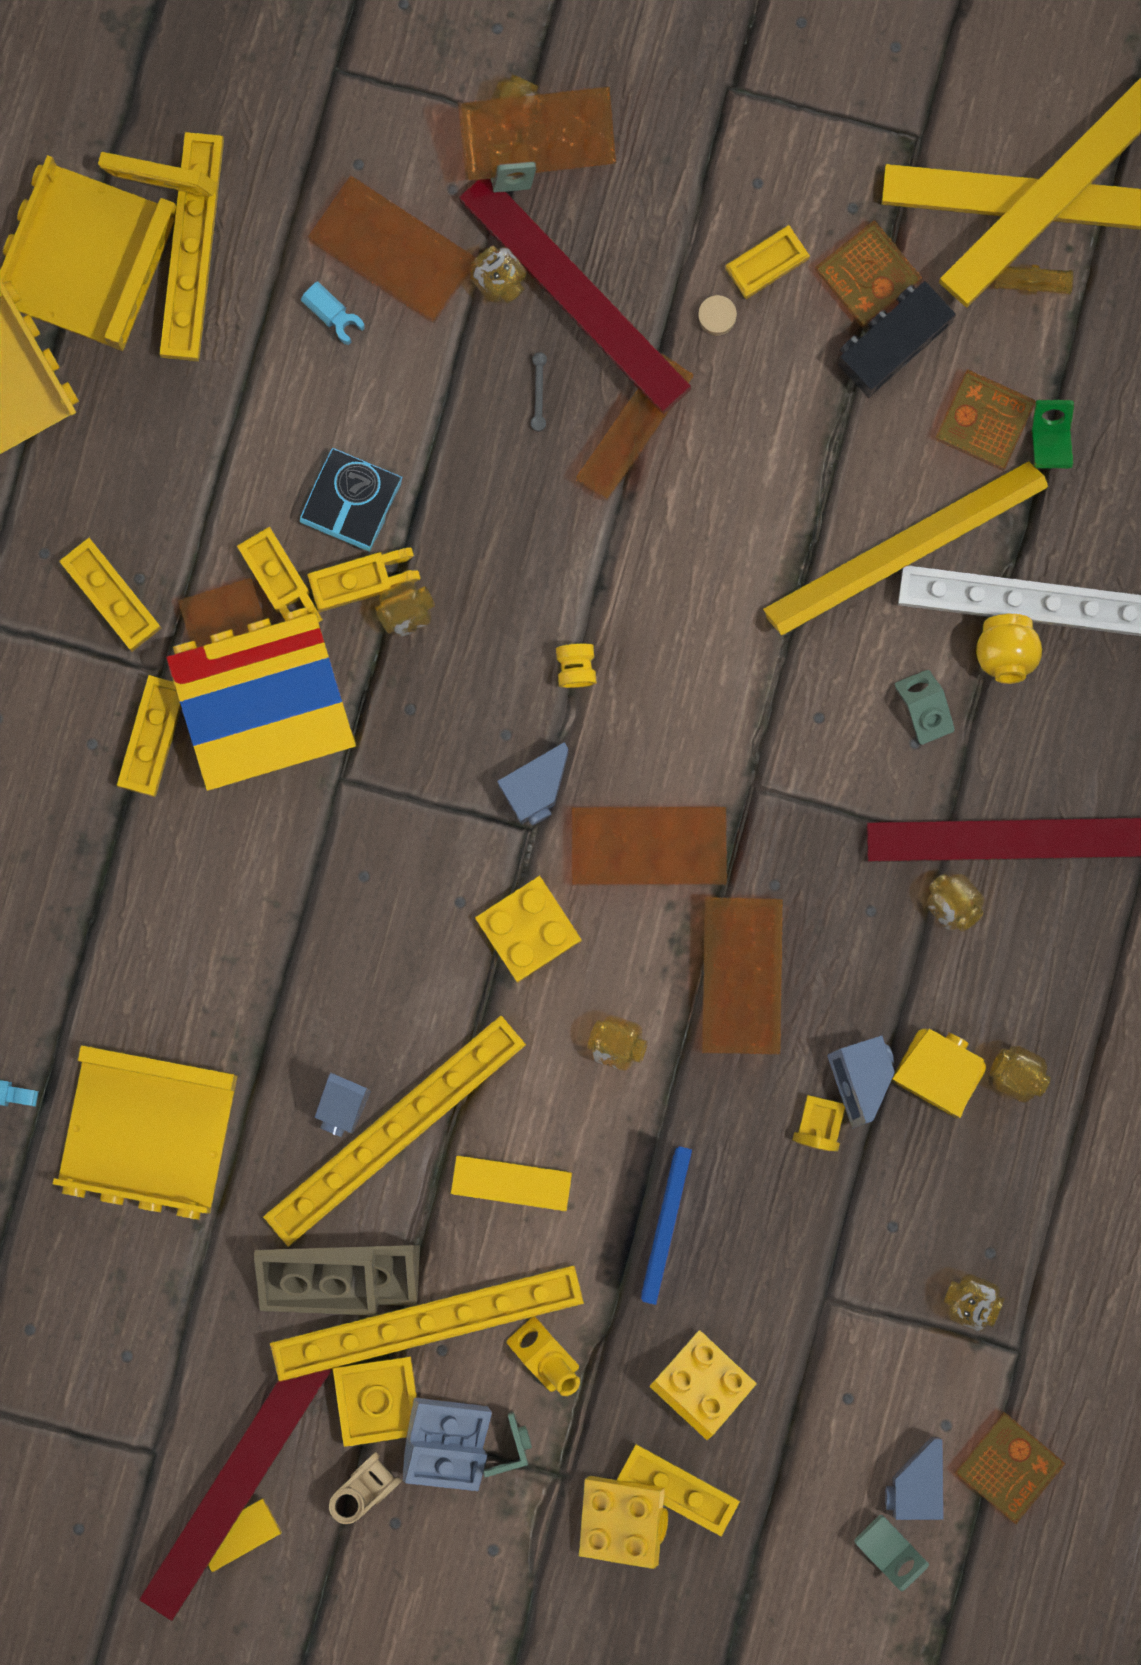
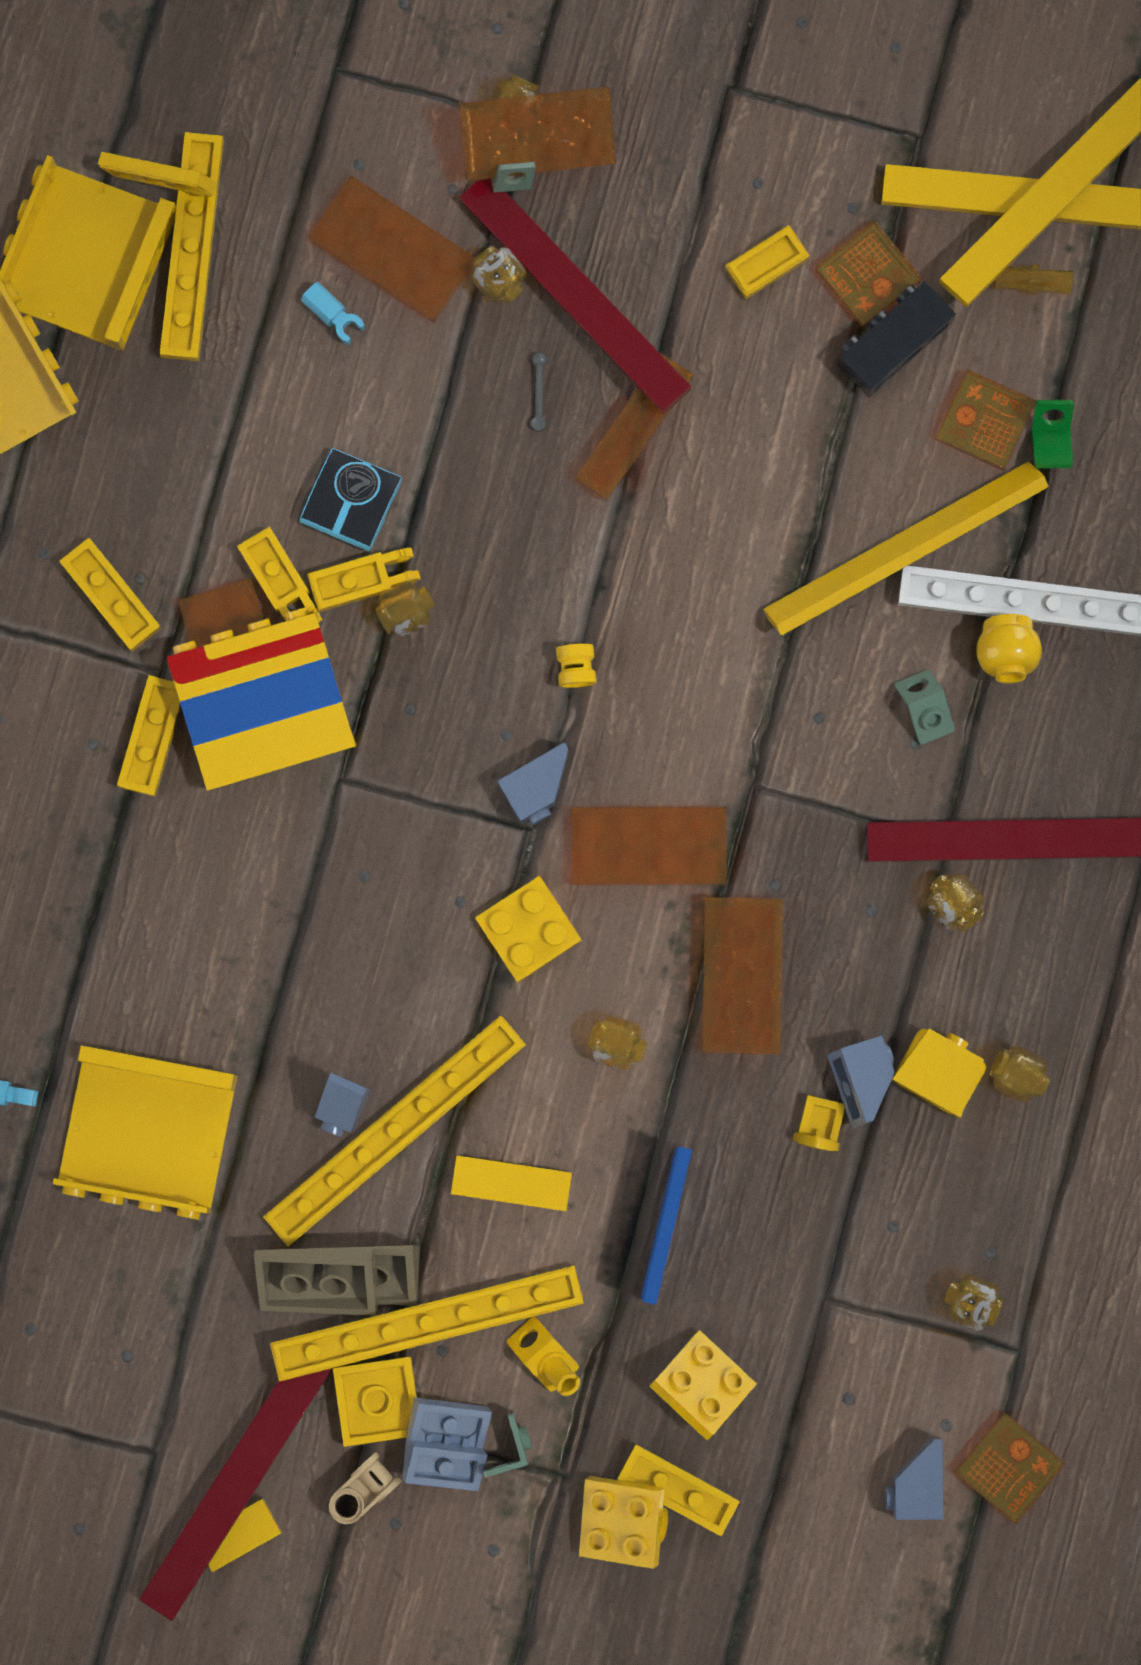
tan tile [698,295,737,336] -> none
sand green bracket [854,1515,929,1592] -> none

